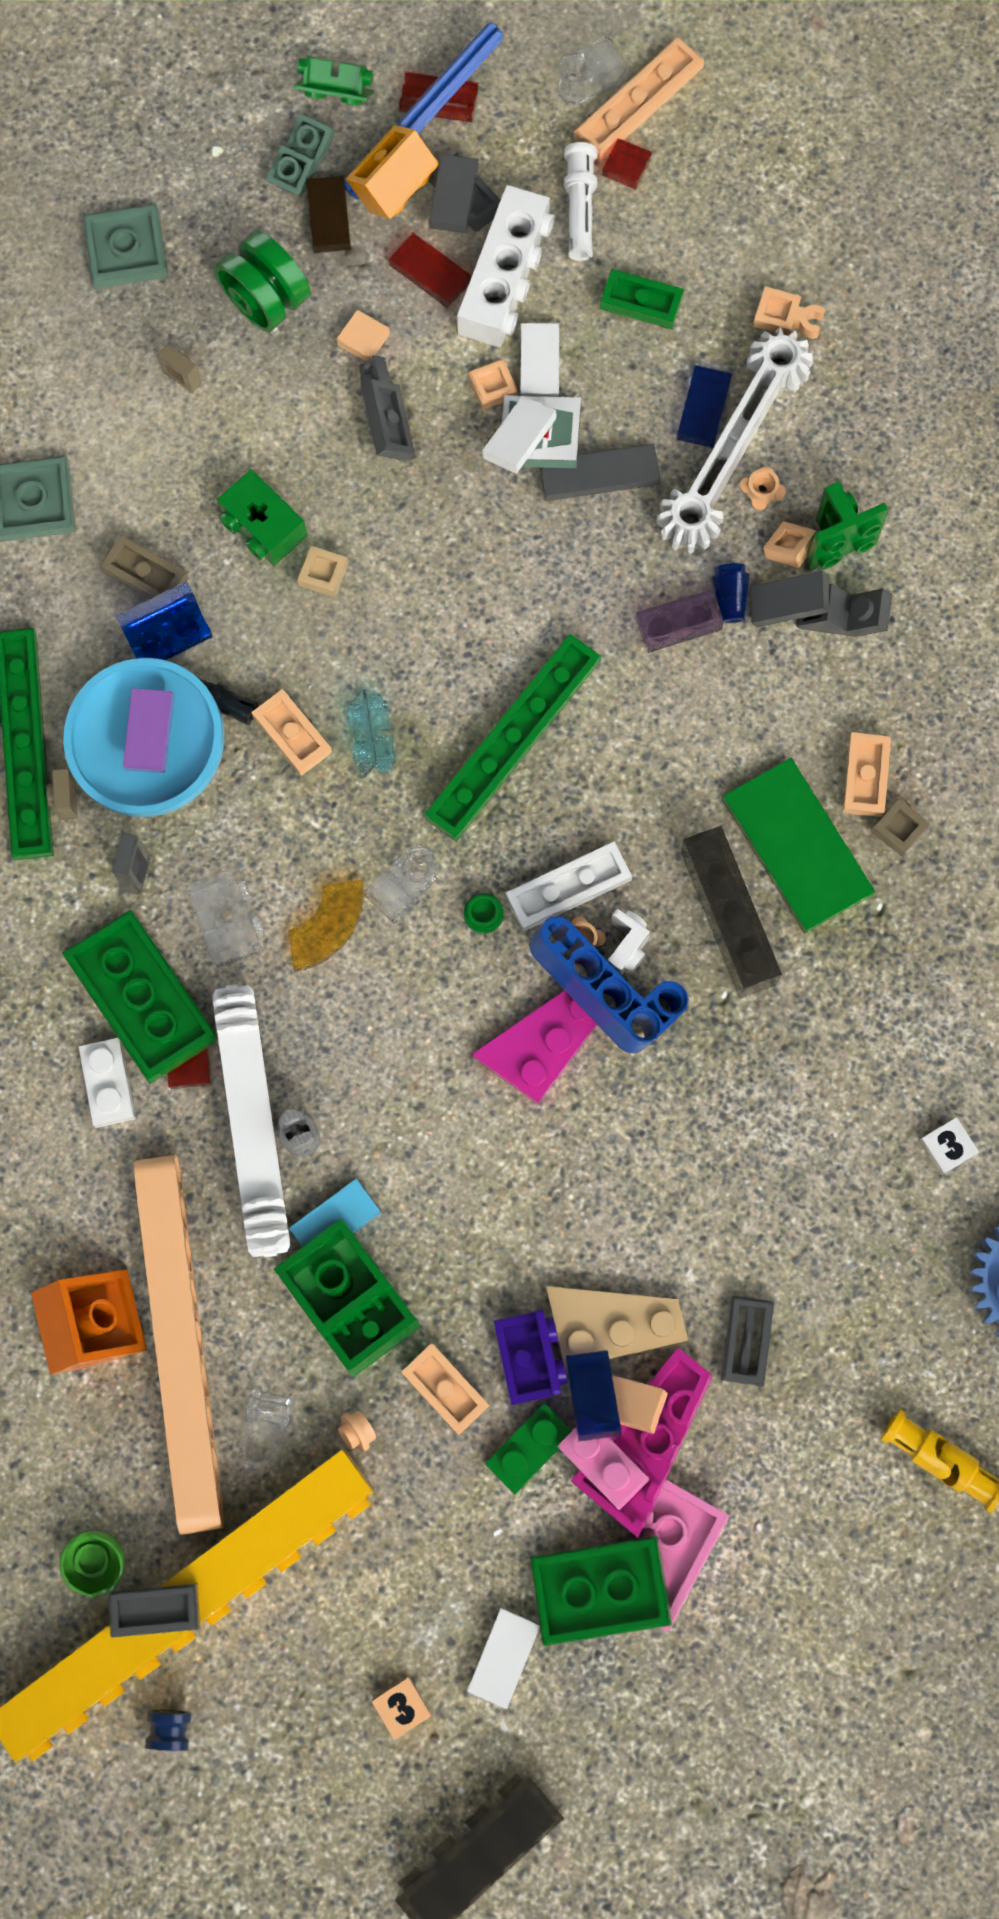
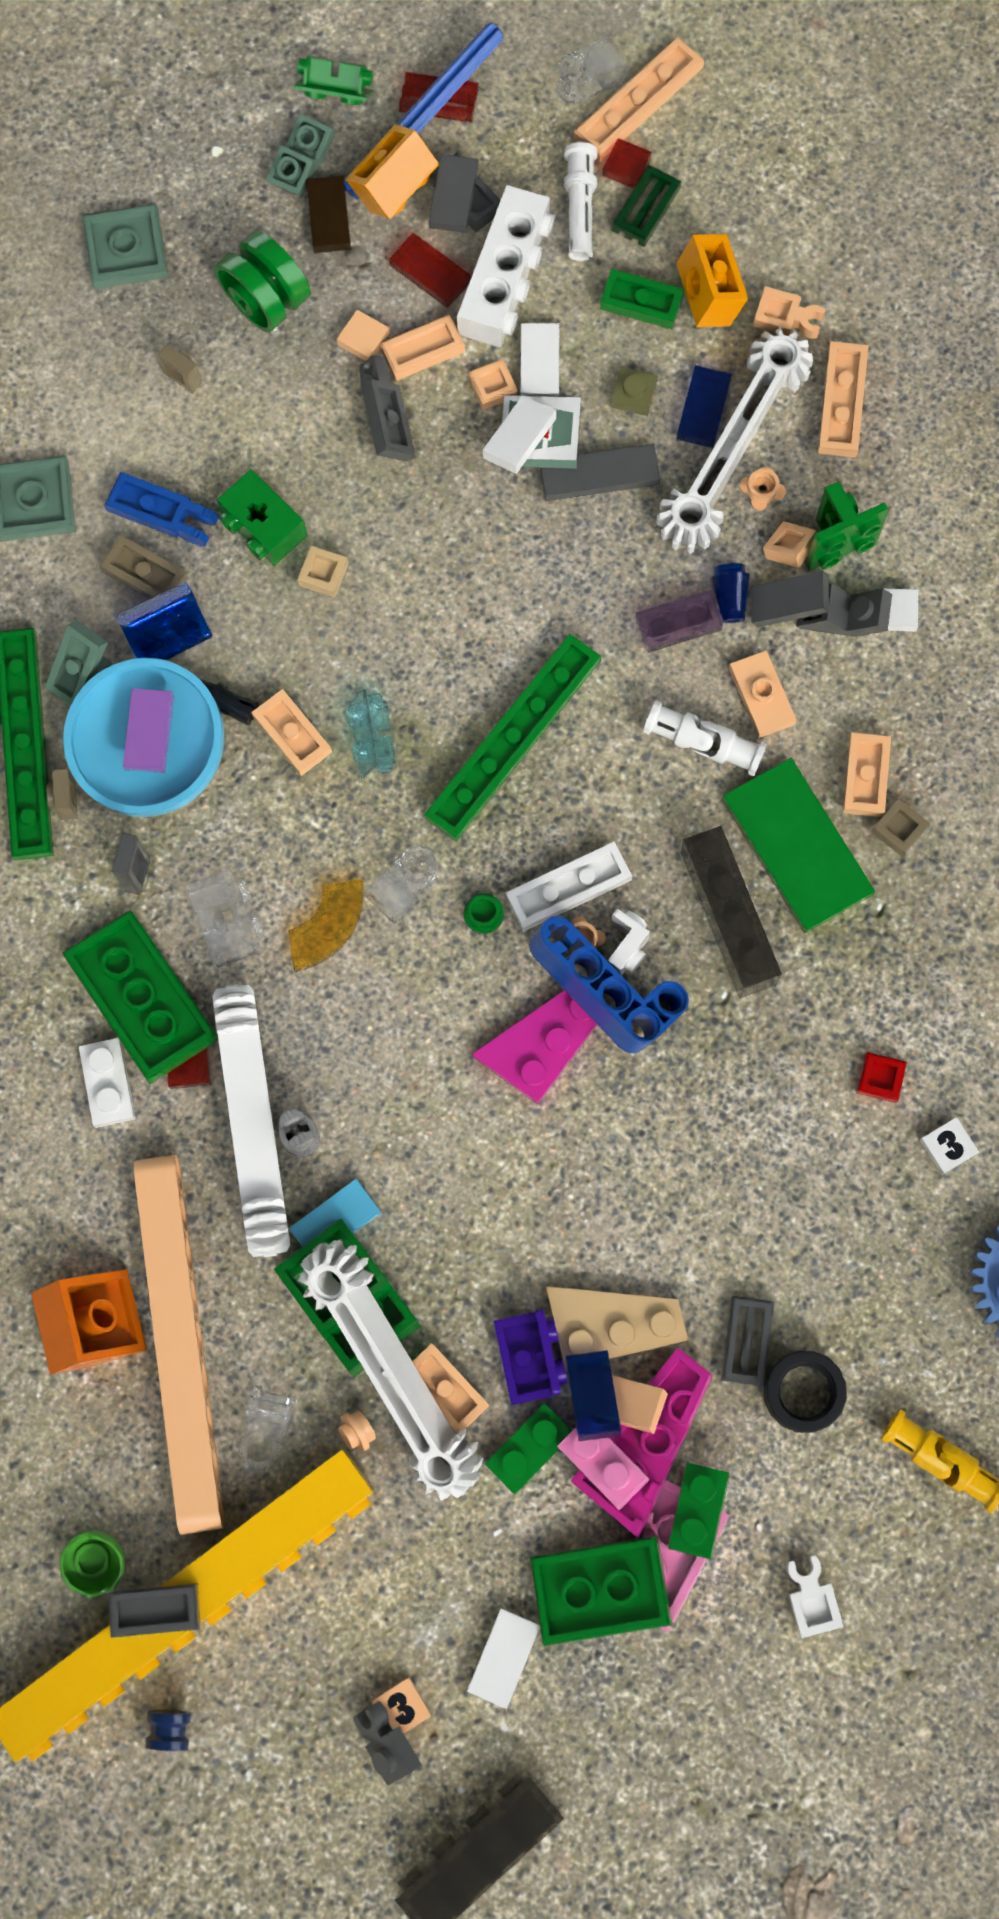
none -> sand green slope [45,620,112,705]
none -> blue hinge [104,472,219,547]
none -> white arm [298,1239,483,1501]
none -> dark grey plate [353,1701,422,1786]
none -> light nougat tile [380,314,465,381]
none -> olive plate [611,367,658,417]
none -> dark green tile [612,165,681,247]
none -> white piece [643,700,768,776]
none -> green plate [668,1462,730,1560]
none -> light orange brick [676,234,748,327]
none -> light nougat plate [729,650,797,738]
none -> black tyre [764,1351,847,1433]
none -> white plate [786,1555,844,1638]
none -> light nougat plate [818,341,869,458]
none -> red tile [856,1052,907,1103]
none -> white tile [879,588,918,632]

